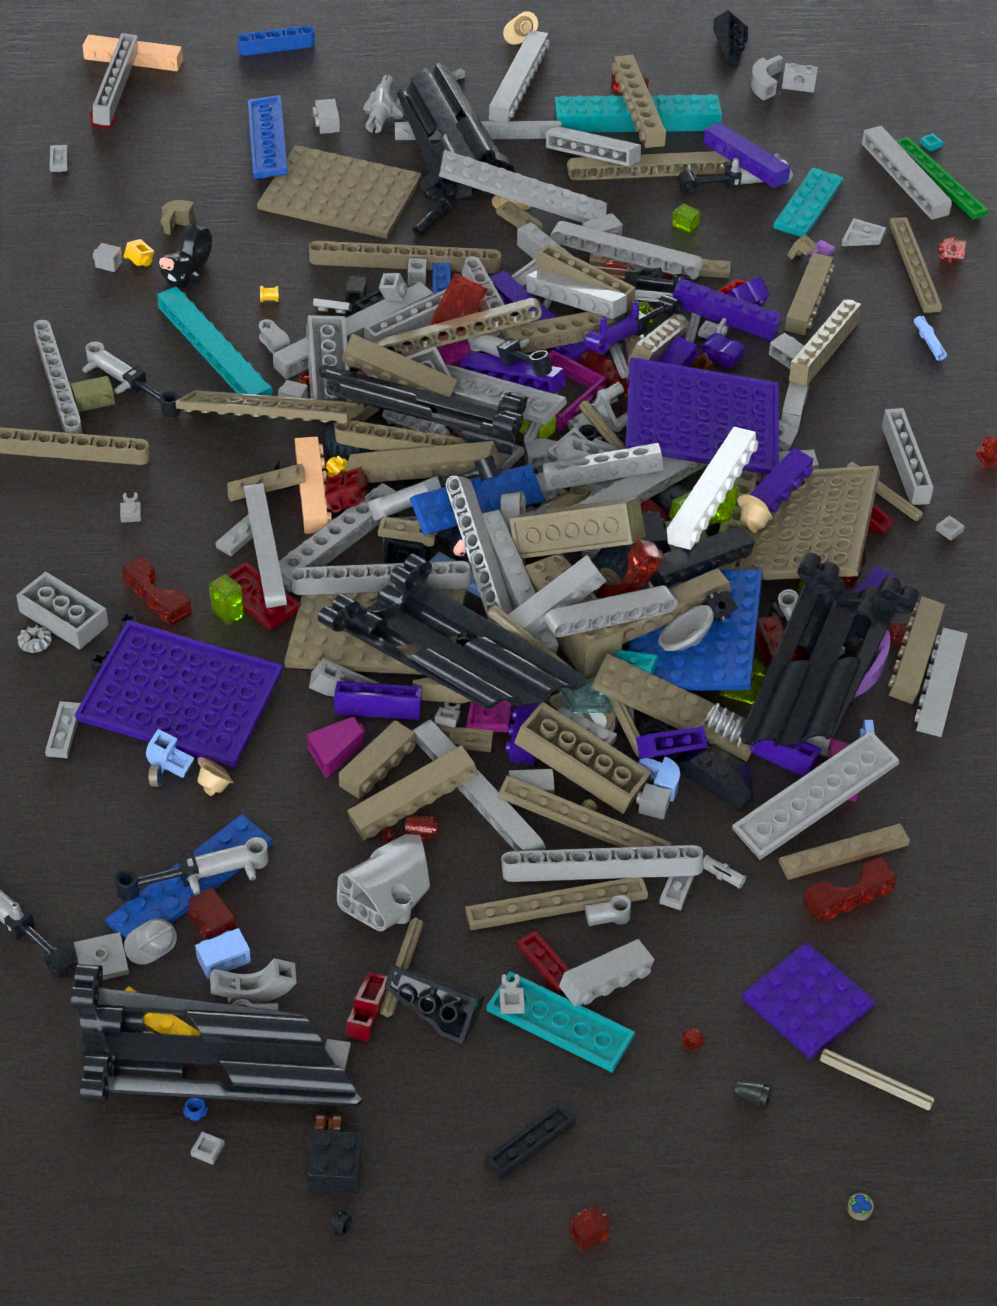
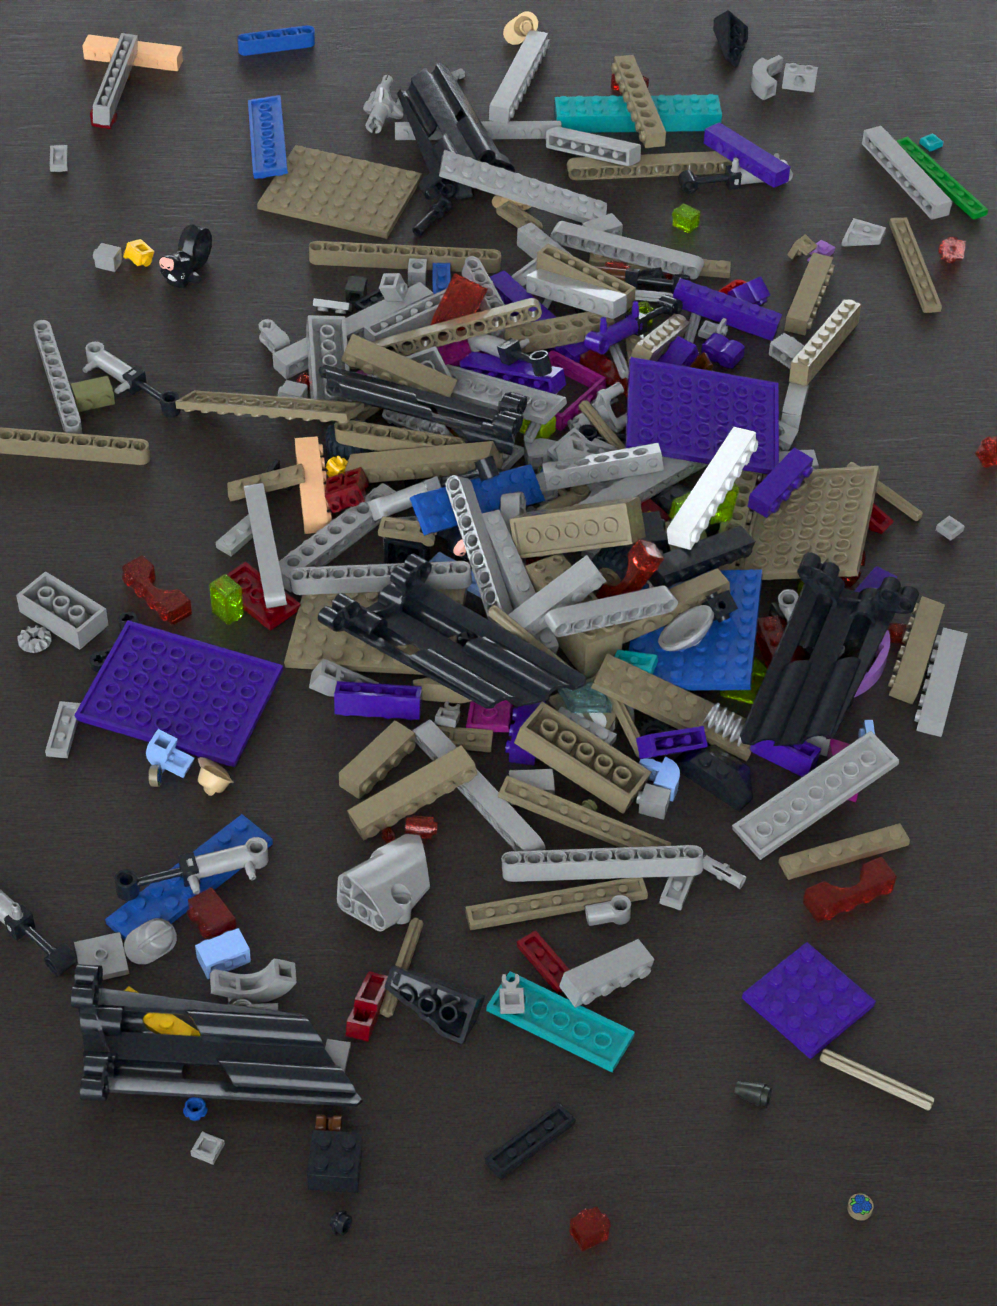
light grey plate [120,492,141,523] -> none
teal brick [157,286,273,396] -> none
dark tan brick [161,200,195,235] -> none
yellow bush [260,286,279,302] -> none
magenta slope [307,717,365,778] -> none
light grey brick [313,99,340,134] -> none
clear red plate [682,1028,705,1051] -> none
tan piece [737,495,773,533] -> none
teal plate [773,167,844,237] -> none
light grey brick [882,408,934,505] -> none
light blue pin [914,316,947,361] -> none

